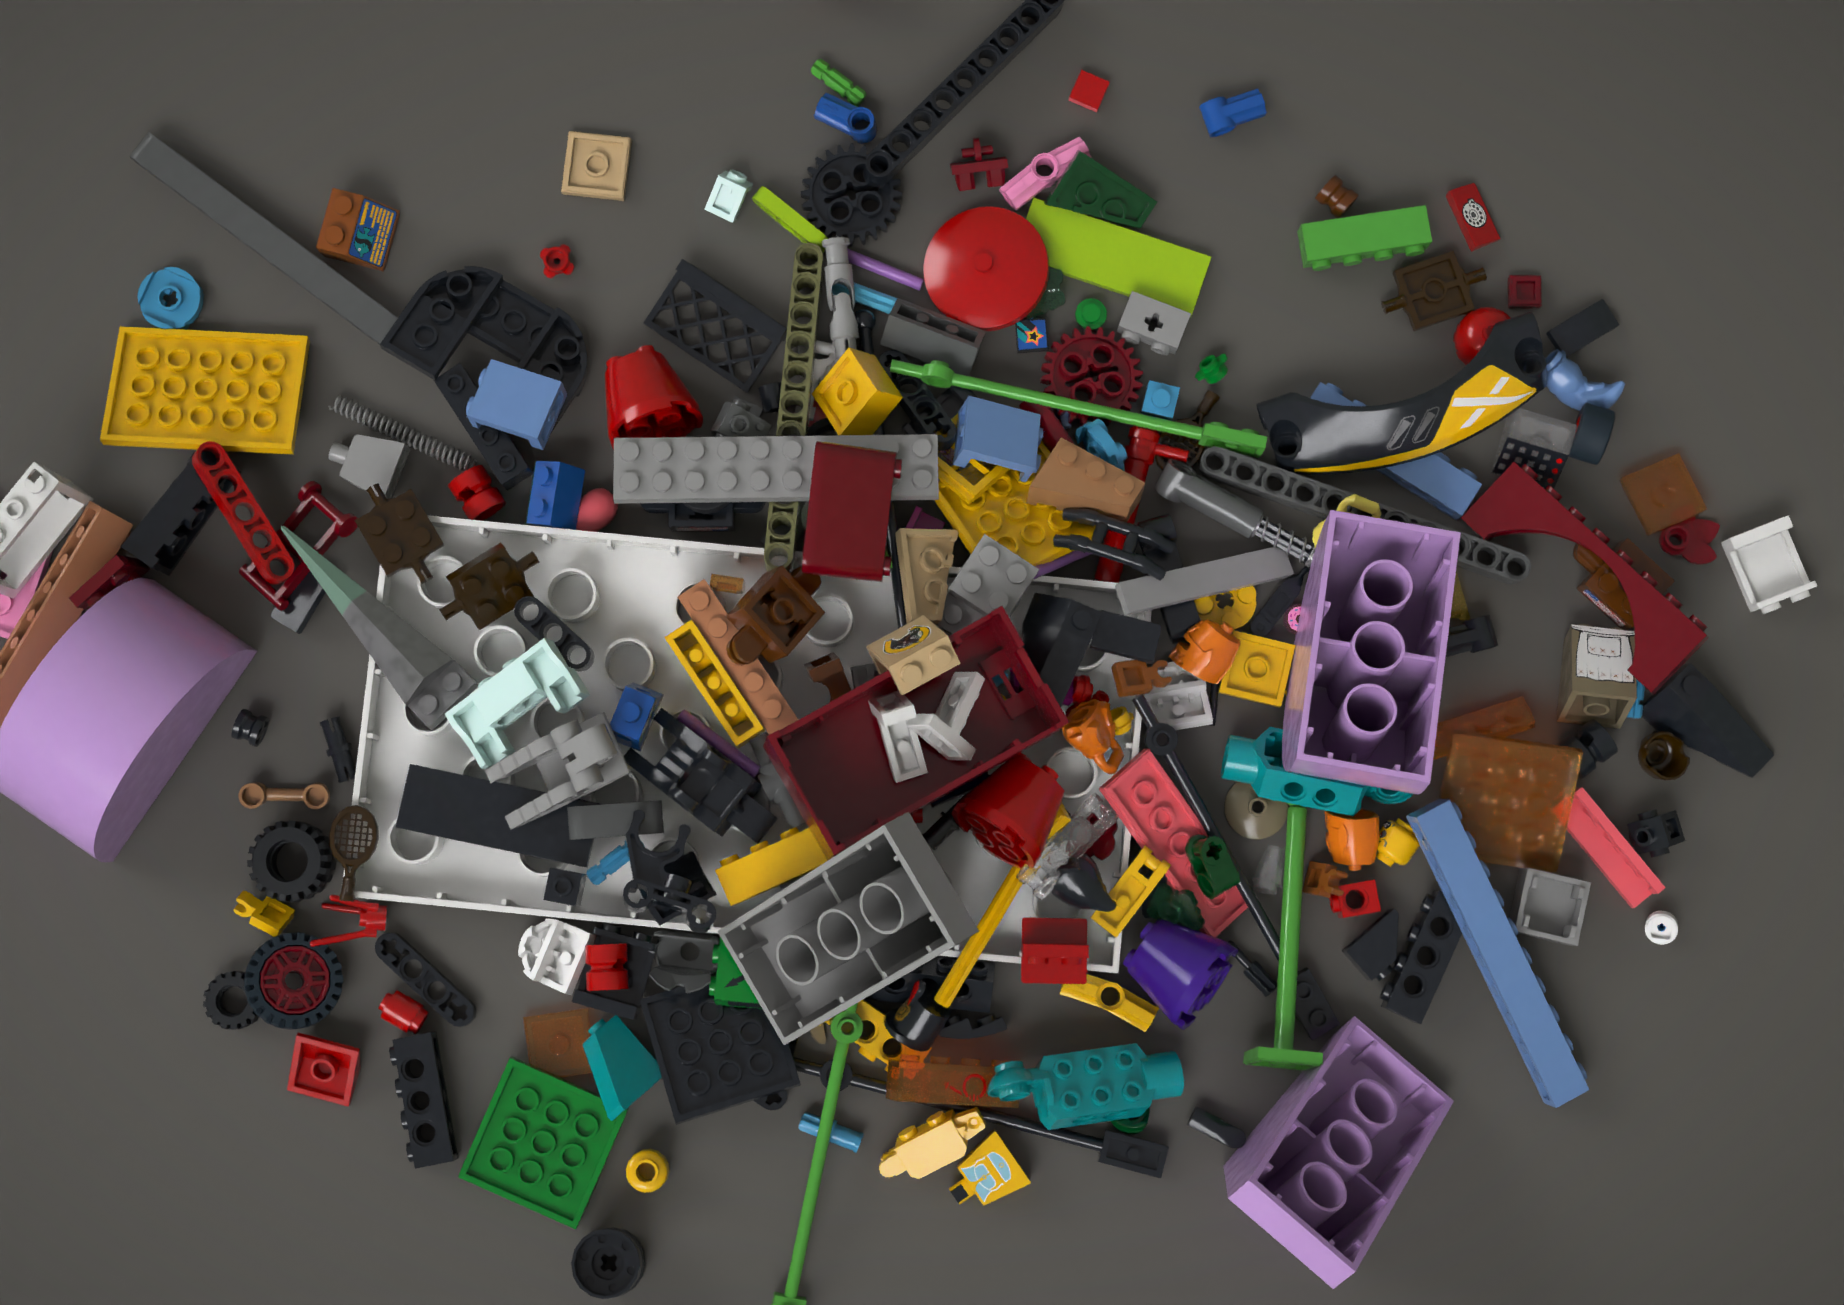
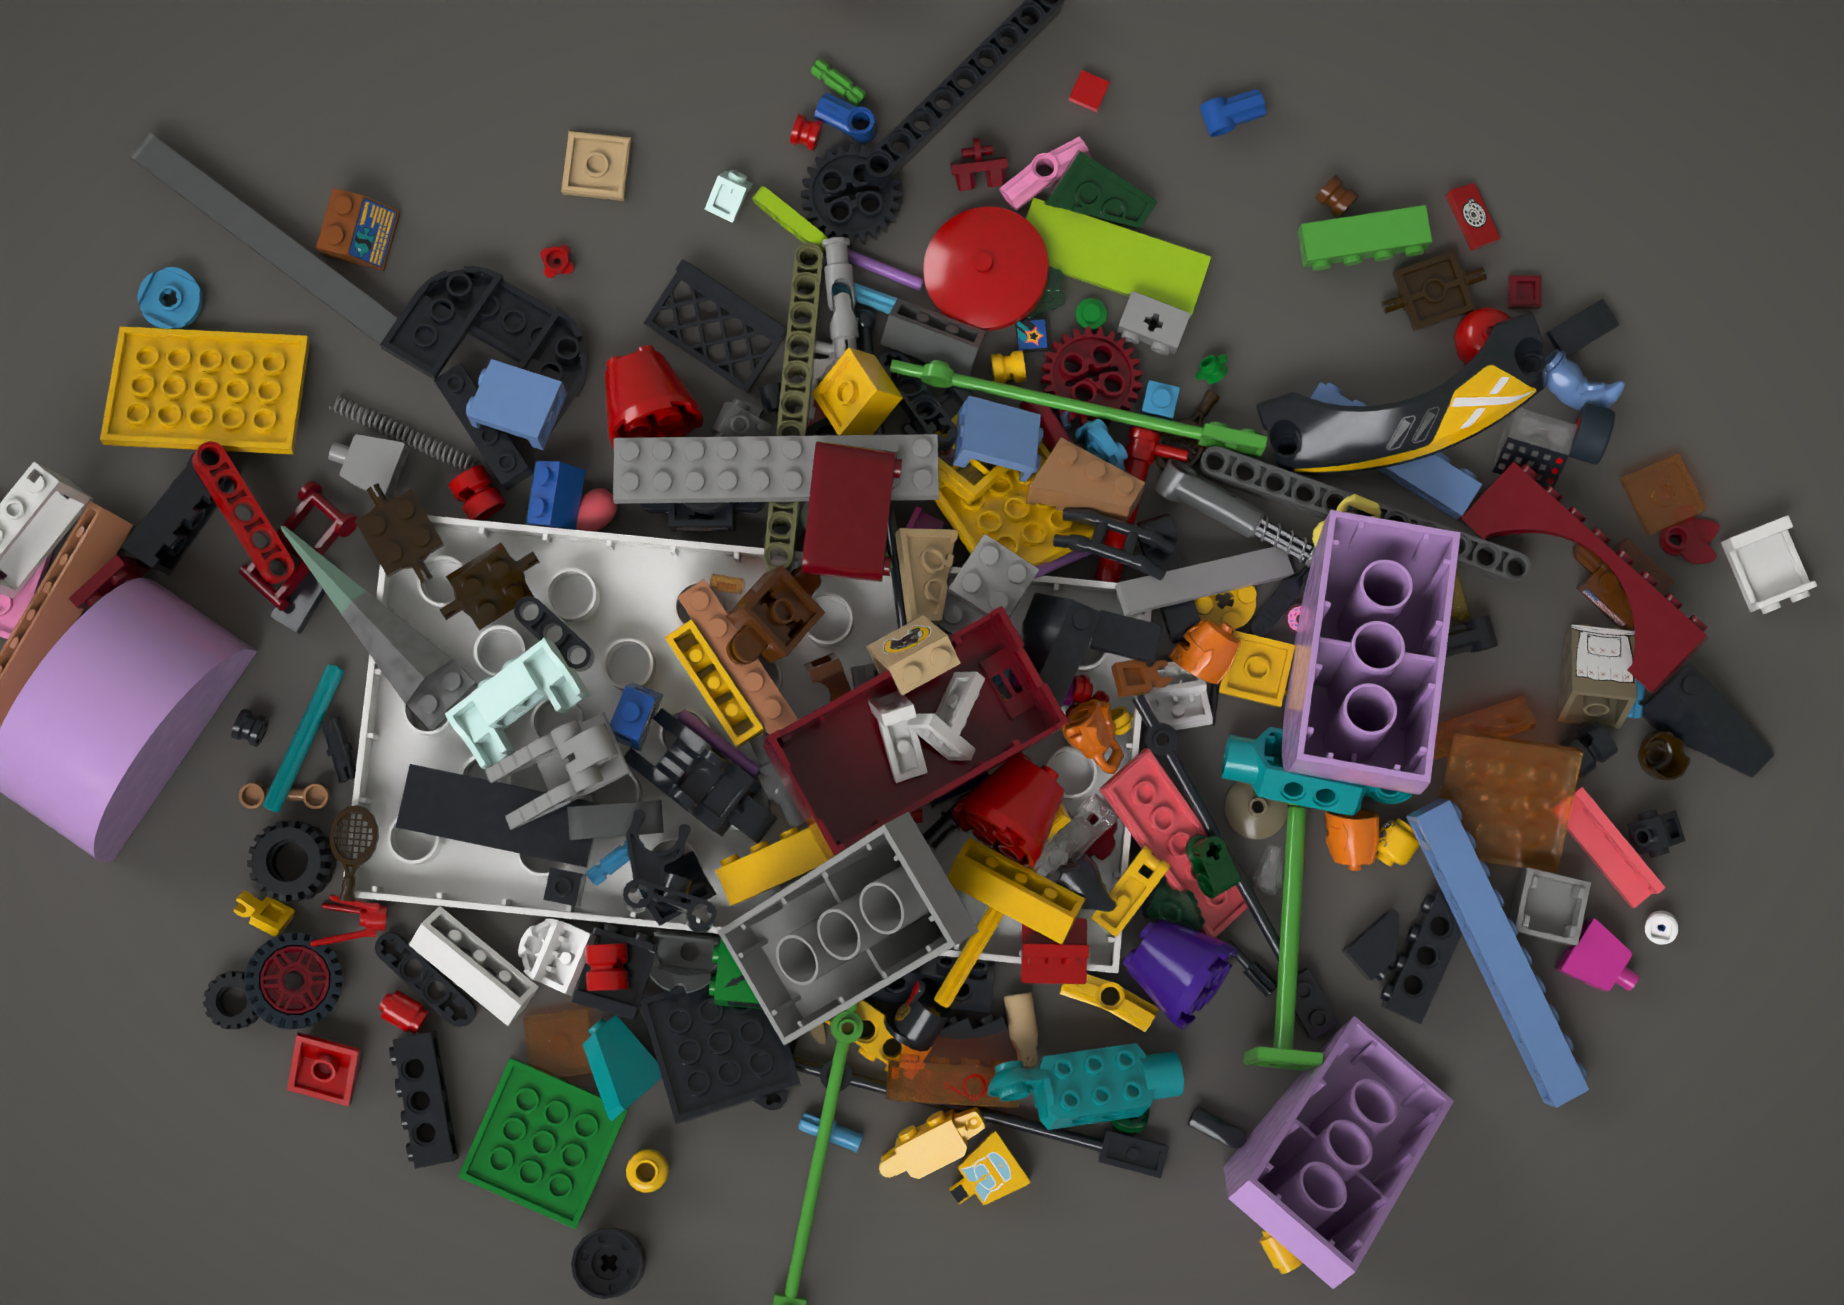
dark orange plate [1302,861,1348,898] -> none
red brick [1329,880,1381,918] -> none
none -> teal axle [263,664,344,813]
none -> white brick [409,906,539,1026]
none -> red wheel [790,114,823,152]
none -> yellow brick [947,837,1085,945]
none -> yellow wheel [991,350,1026,384]
none -> tan piece [1003,992,1038,1067]
none -> yellow brick [1259,1229,1303,1274]
none -> dark pink torso [1554,918,1640,992]

